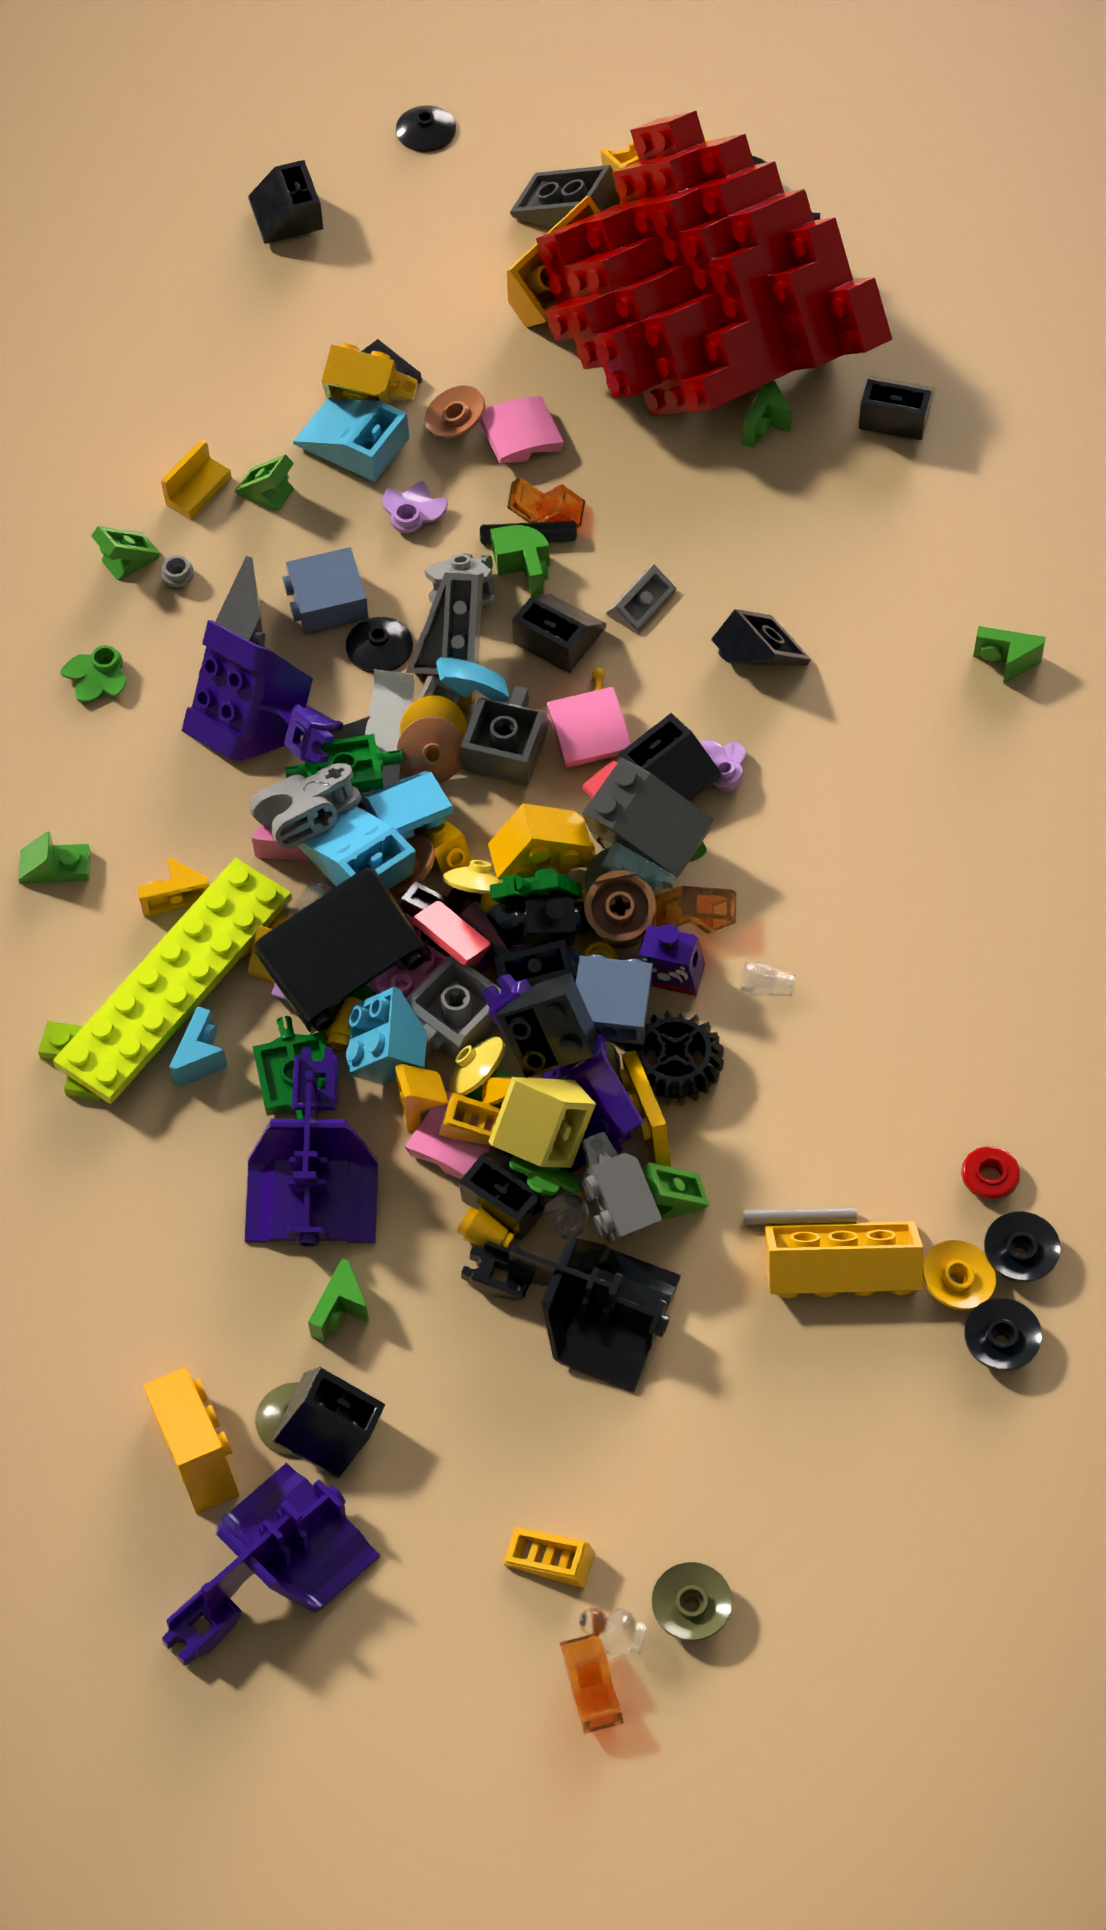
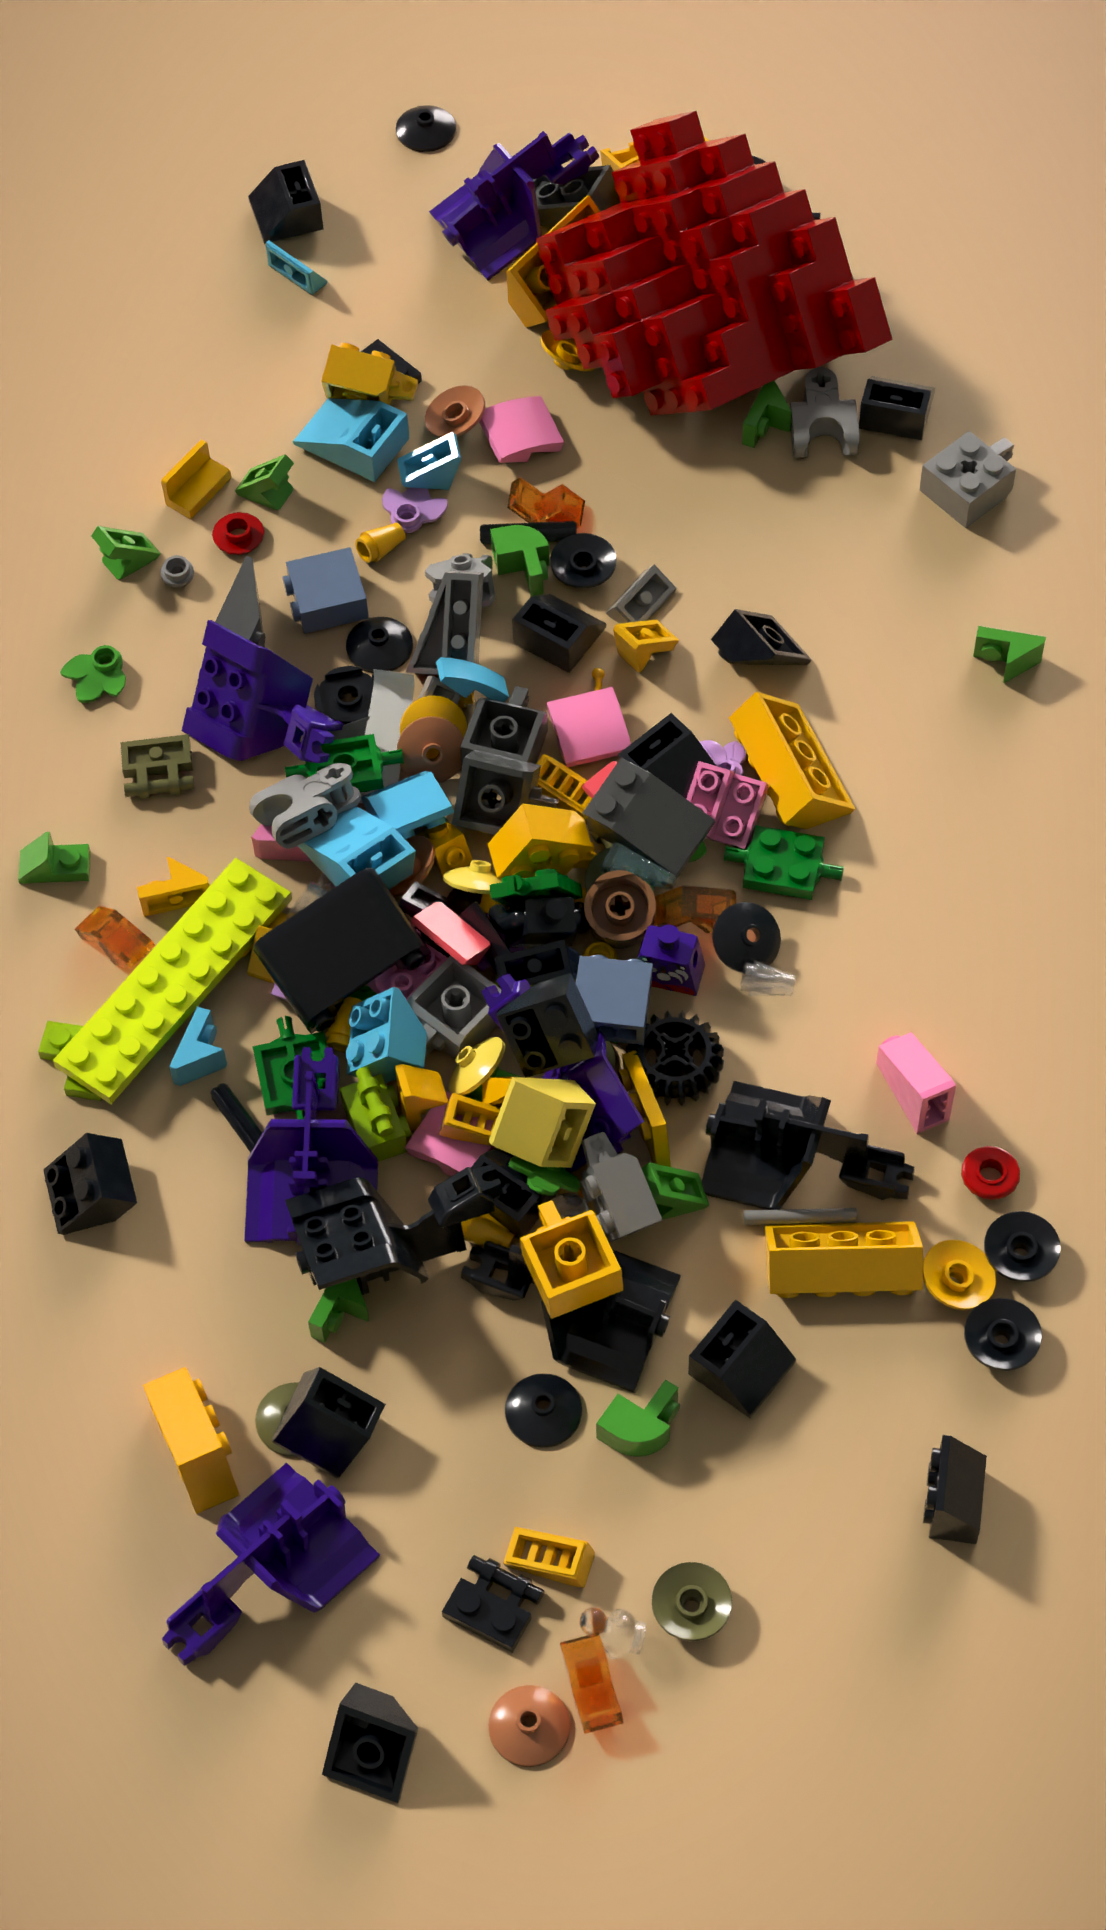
none -> black slope [43,1133,137,1235]
none -> clear orange slope [74,906,156,969]
none -> olive plate [120,734,195,799]
none -> black axle [210,1083,262,1153]
none -> red piece [212,512,264,555]
none -> medium azure slope [266,240,327,295]
none -> black piece [285,1165,503,1295]
none -> black plate [314,666,374,725]
none -> black slope [322,1682,418,1803]
none -> lime brick [340,1067,411,1162]
none -> yellow cone [355,522,406,563]
none -> medium azure slope [397,431,461,490]
none -> dark purple piece [429,131,600,281]
none -> black plate [442,1555,544,1653]
none -> dark grey hinge [452,749,559,835]
none -> nougat dish [488,1685,570,1767]
none -> black dish [505,1374,582,1447]
none -> yellow hinge [520,1200,623,1319]
none -> yellow slope [536,754,592,819]
none -> yellow dish [540,330,596,371]
none -> black dish [550,533,617,589]
none -> bright green brick [596,1379,680,1457]
none -> yellow slope [613,619,679,673]
none -> bright pink slope [686,761,769,850]
none -> black slope [688,1300,796,1418]
none -> black piece [702,1081,915,1210]
none -> black dish [712,902,781,973]
none -> green plate [724,825,844,900]
none -> yellow slope [729,692,856,829]
none -> light grey piece [790,367,860,458]
none -> bright pink slope [876,1032,956,1134]
none -> light grey hinge [919,431,1016,528]
none -> black slope [923,1435,987,1544]

